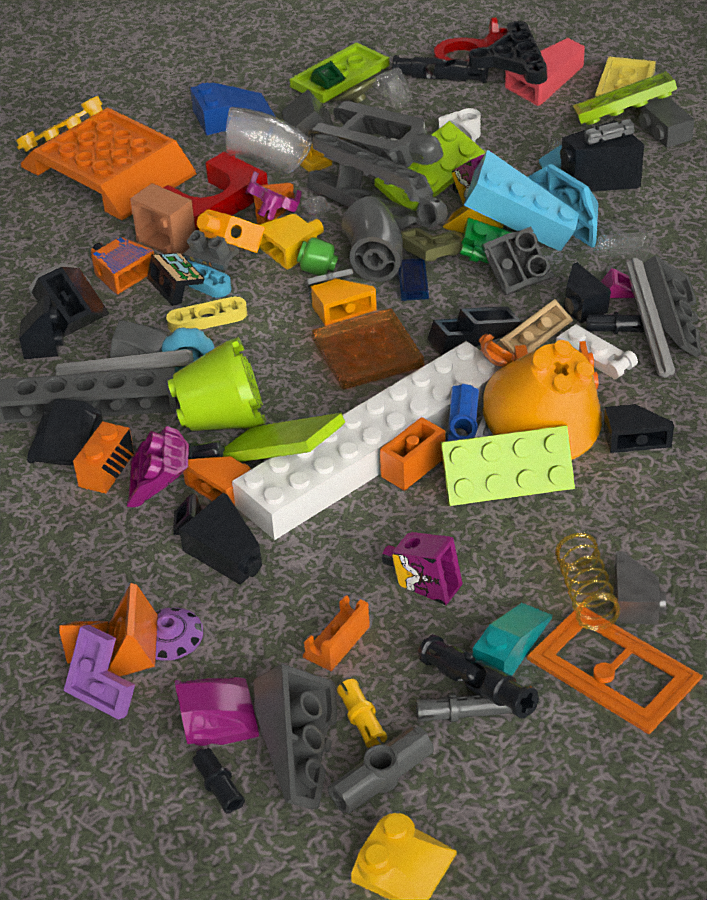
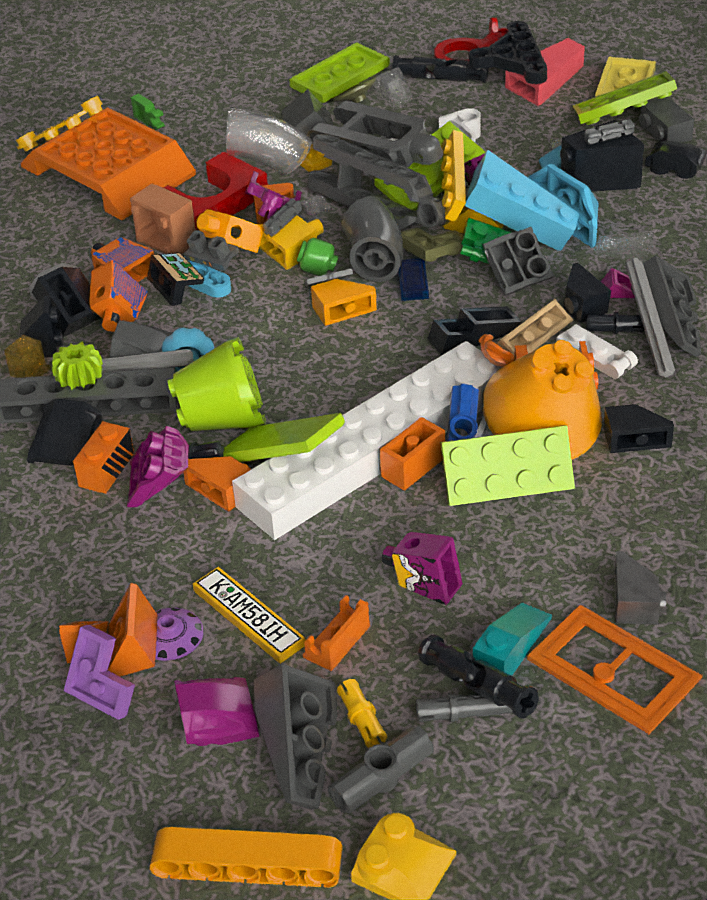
light yellow beam [166,297,247,332] -> none
black slope [173,493,202,535] -> none
black slope [179,493,262,585] -> none
blue slope [190,82,276,135] -> none
black axle [193,748,245,814] -> none
dark green slope [310,61,346,90] -> none
clear orange plate [312,308,425,390] -> none
clear yellow piece [555,533,620,631] -> none
none -> clear yellow brick [4,334,51,378]
none -> lime gear [51,341,103,390]
none -> orange torso [89,260,148,332]
none -> bright green plate [131,93,165,130]
none -> light orange beam [150,827,343,887]
none -> tile [193,567,306,664]
none -> dark grey axle [263,199,302,236]
none -> yellow plate [441,130,466,222]
none -> black slope [645,140,707,179]

